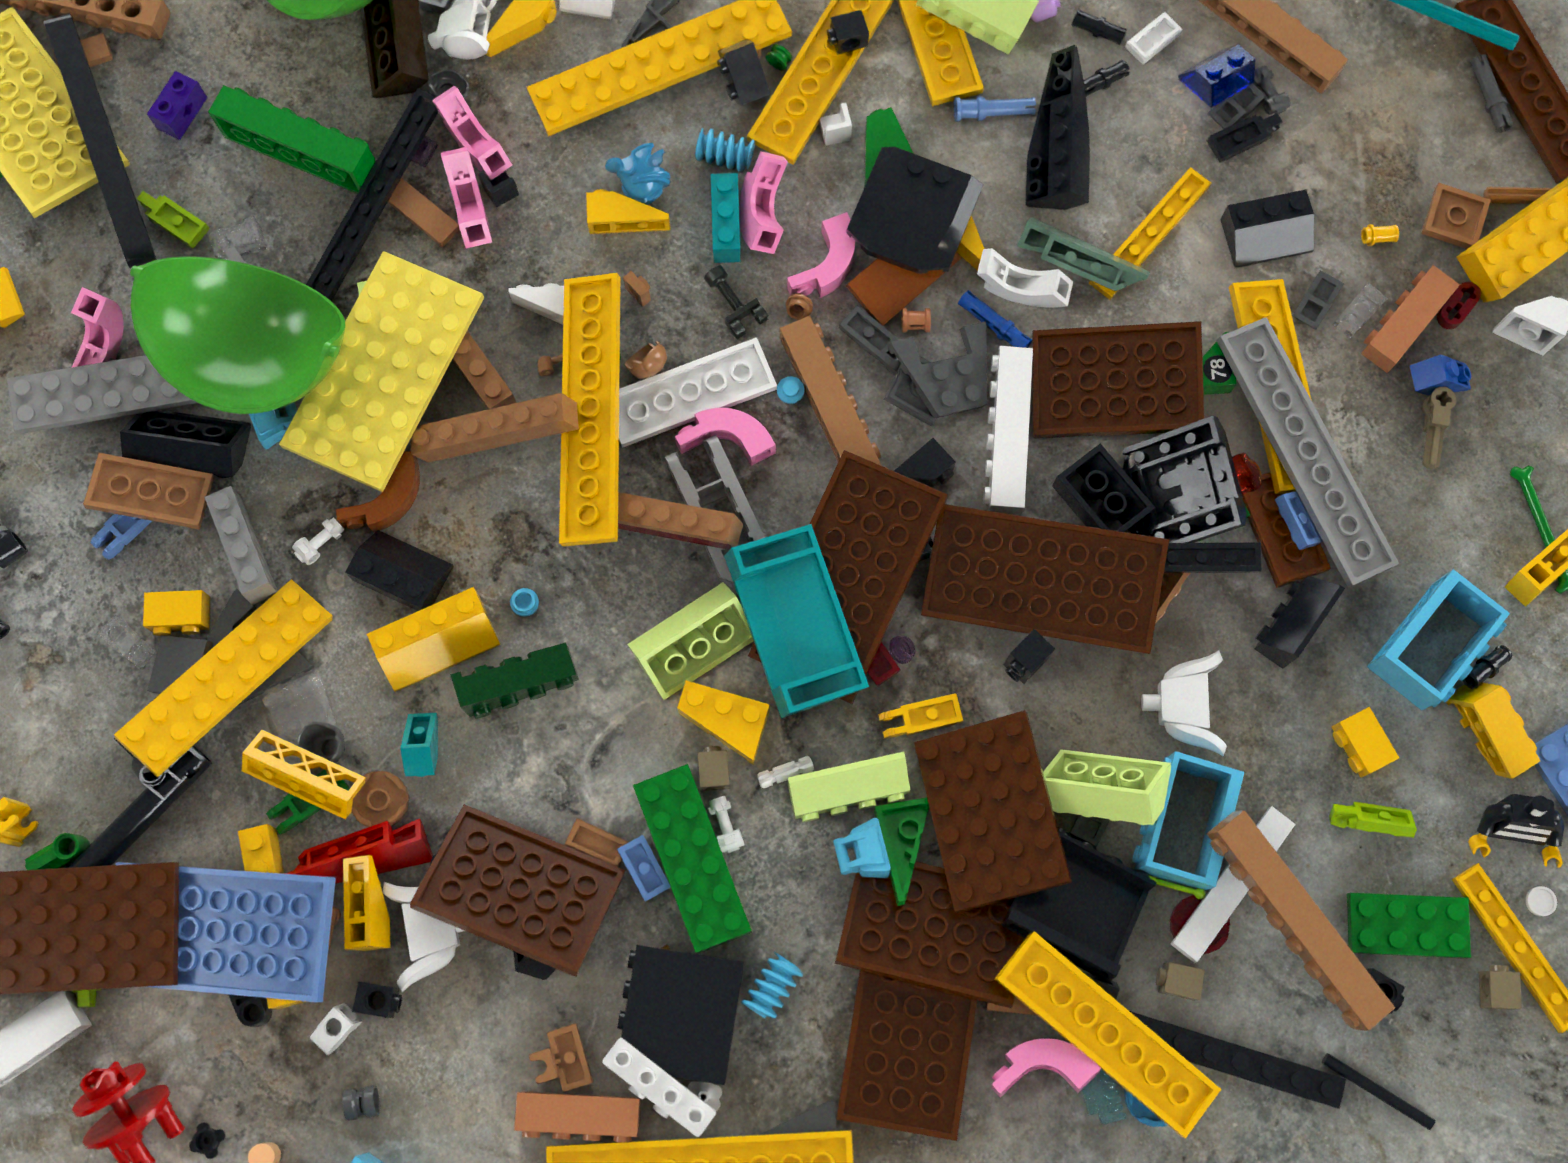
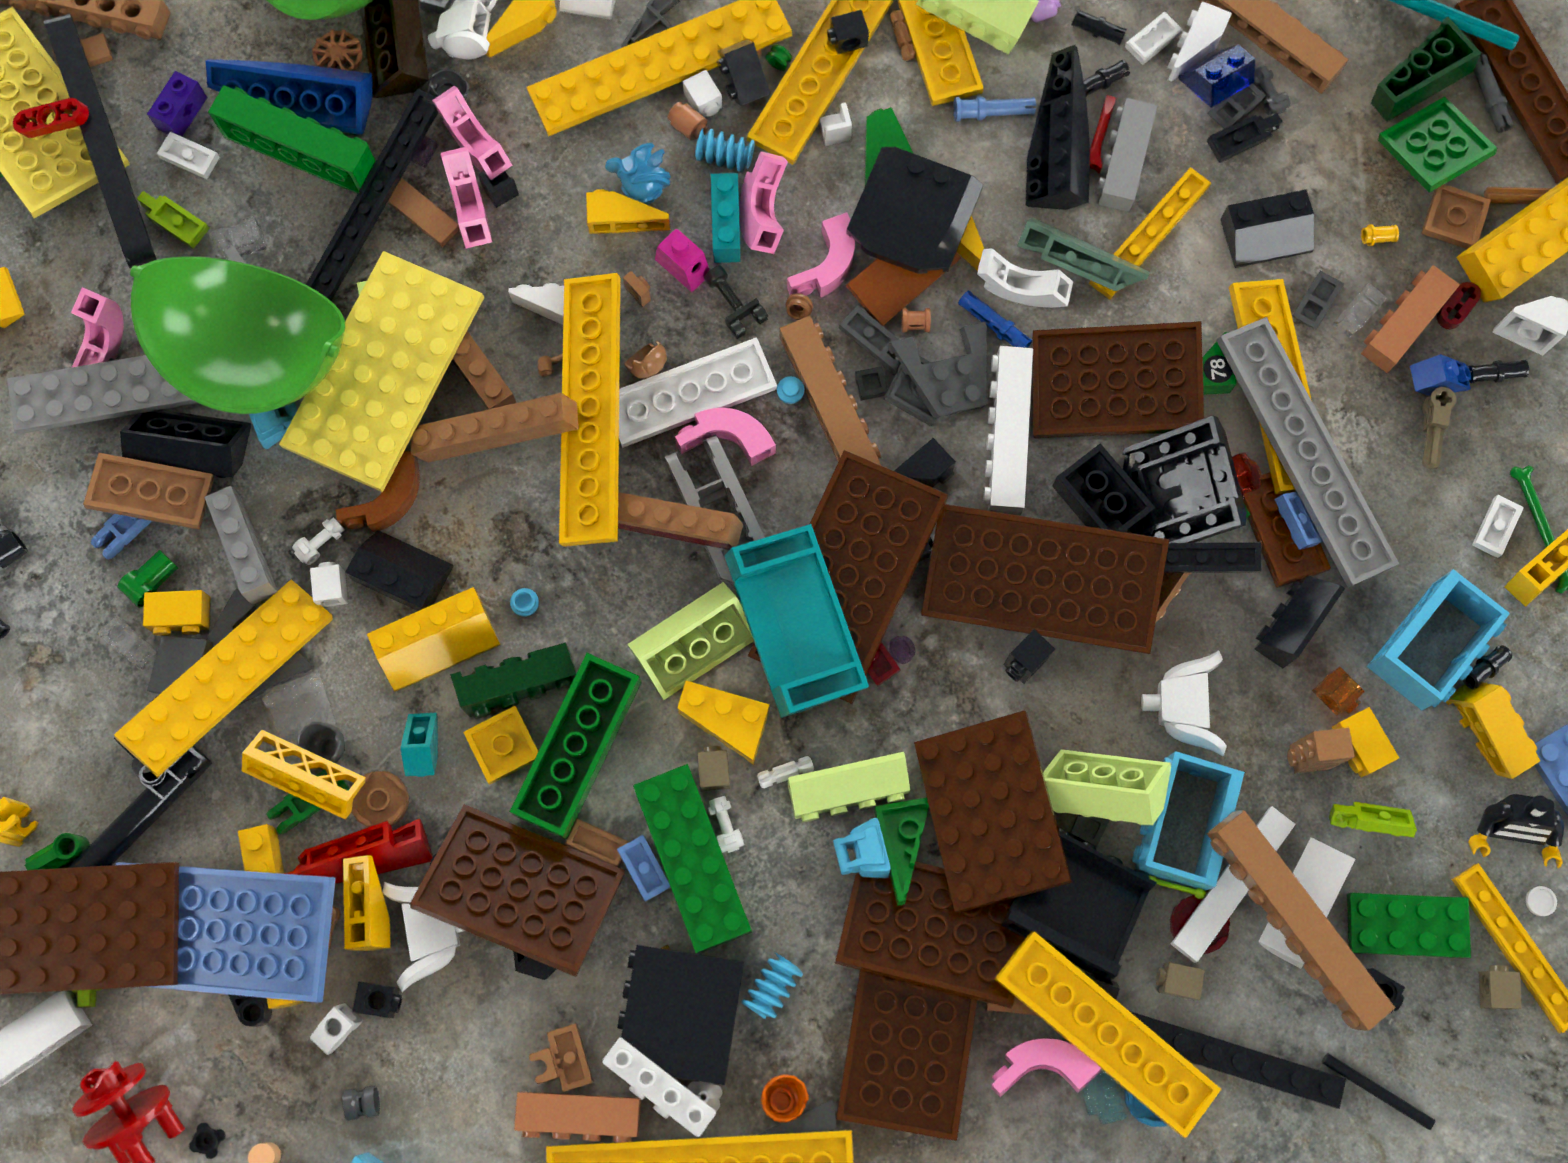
yellow hinge [878,694,963,739] -> none
none -> red beam [13,98,89,138]
none -> green piece [117,550,178,608]
none -> white plate [157,132,220,179]
none -> blue wedge [205,59,372,135]
none -> white brick [310,562,348,607]
none -> nougat wheel [312,29,363,71]
none -> yellow plate [463,705,539,784]
none -> green brick [510,653,642,840]
none -> dark pink torso [655,229,710,292]
none -> nougat brick [668,102,708,141]
none -> white brick [683,70,722,117]
none -> orange hair [761,1074,809,1123]
none -> pearl dark grey plate [855,366,888,401]
none -> medium nougat axle [890,10,916,61]
none -> red piece [1090,95,1117,174]
none -> light grey brick [1096,97,1158,212]
none -> white slope [1168,1,1232,81]
none -> white brick [1259,837,1355,968]
none -> medium nougat brick [1287,727,1355,774]
none -> clear orange brick [1312,666,1365,716]
none -> dark green wedge [1371,16,1481,122]
none -> green plate [1378,96,1497,193]
none -> black pin [1469,360,1529,383]
none -> white plate [1472,495,1524,558]

